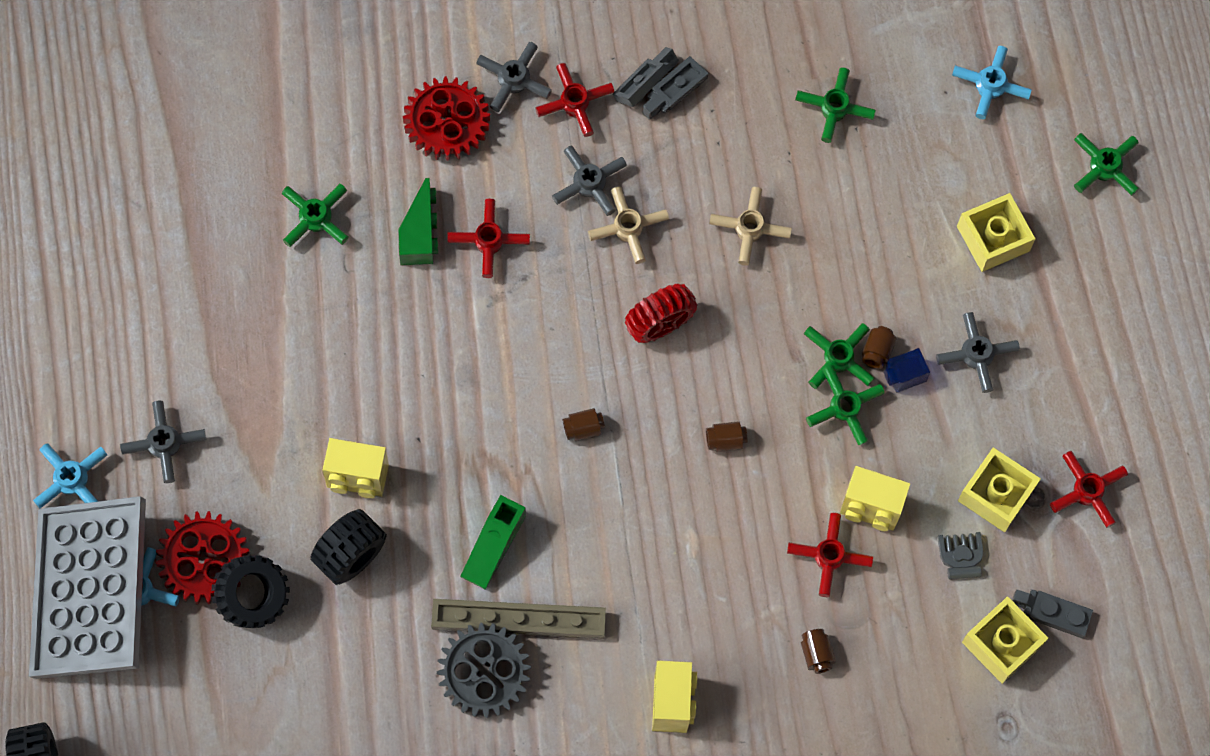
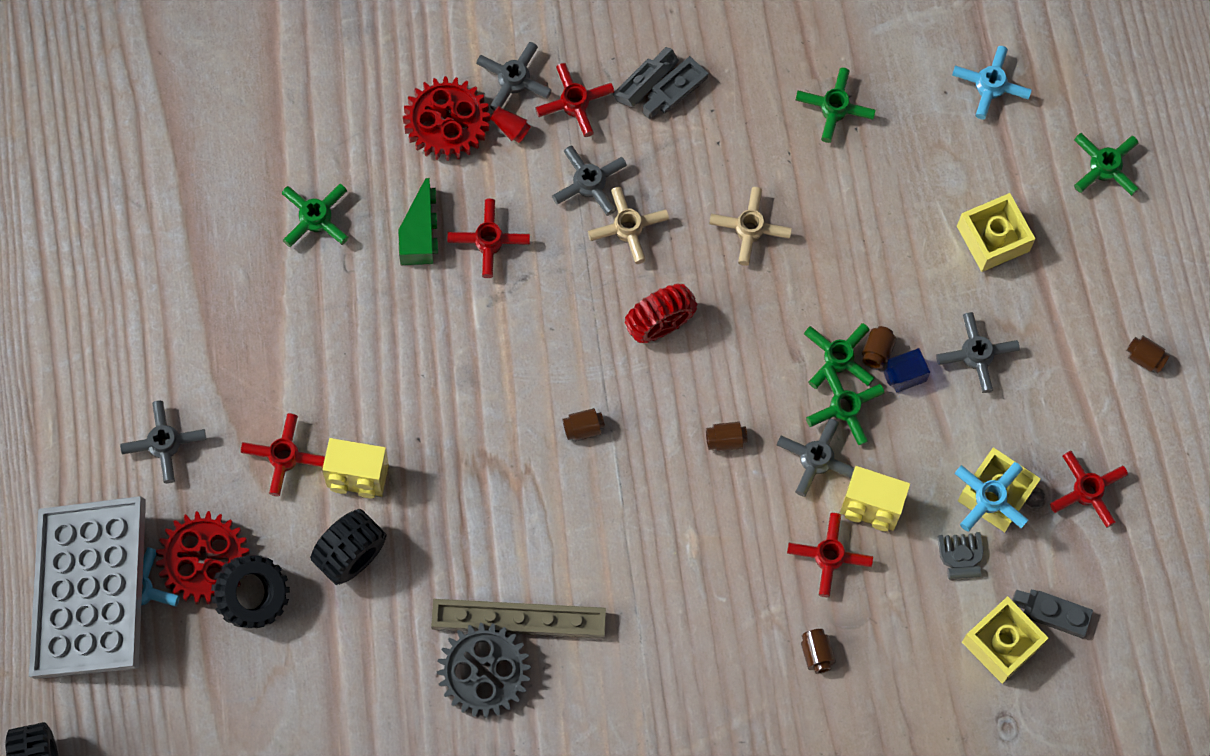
medium azure bar [33,443,107,509] -> none
green slope [460,495,526,590] -> none
light yellow brick [652,661,697,733] -> none
none -> red bar [241,413,325,497]
none -> red cone [490,106,531,143]
none -> dark grey bar [777,418,854,497]
none -> medium azure bar [954,462,1029,532]
none -> reddish brown brick [1126,335,1170,373]

